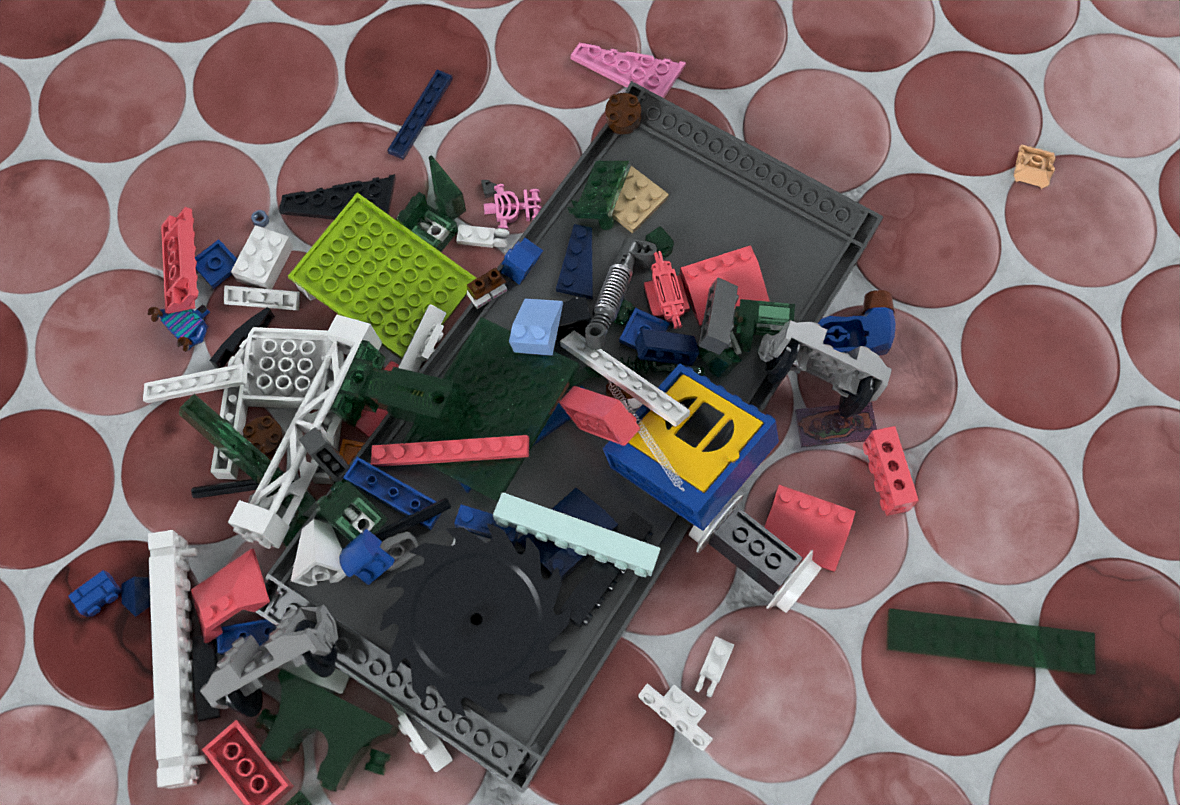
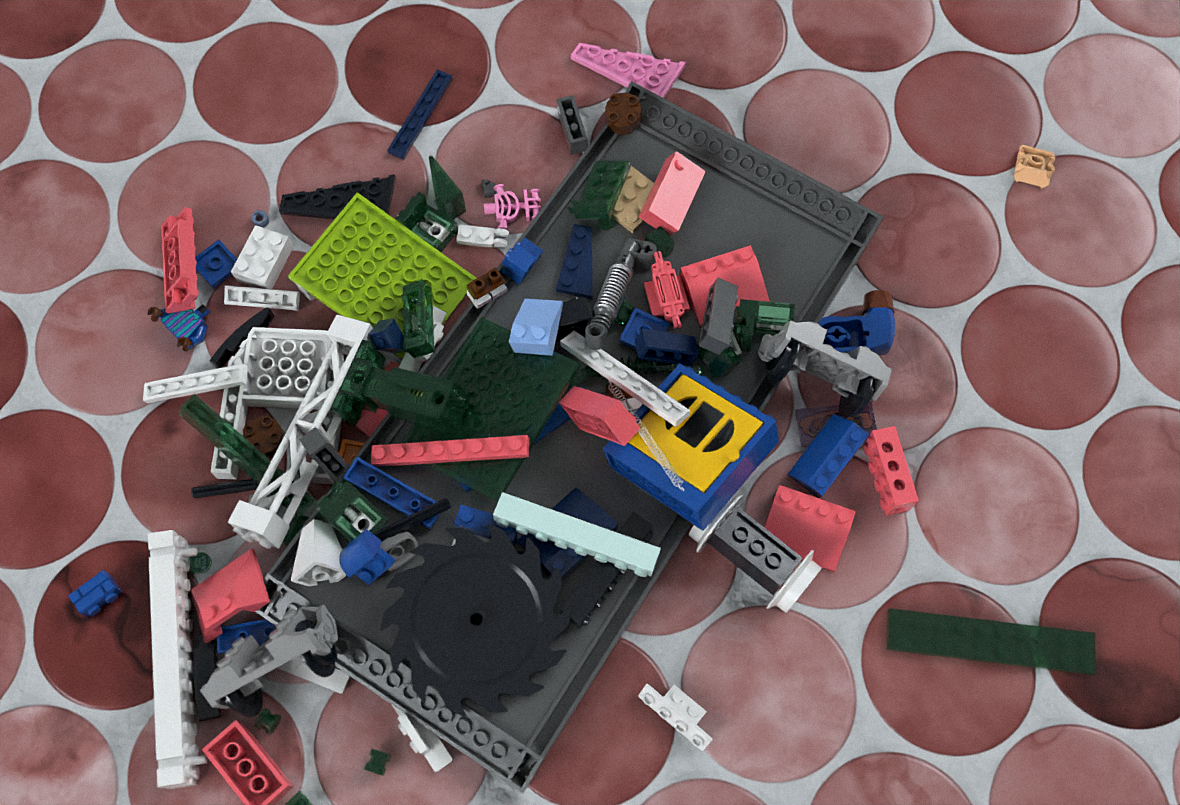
dark blue slope [121,577,151,617] -> none
clear green piece [260,668,399,792] -> none
white hinge [695,636,734,698] -> none
none -> clear green tile [190,552,212,574]
none -> dark blue slope [368,318,412,353]
none -> clear green brick [401,279,435,359]
none -> dark grey brick [556,95,588,155]
none -> brick [639,151,706,237]
none -> blue slope [787,414,869,498]

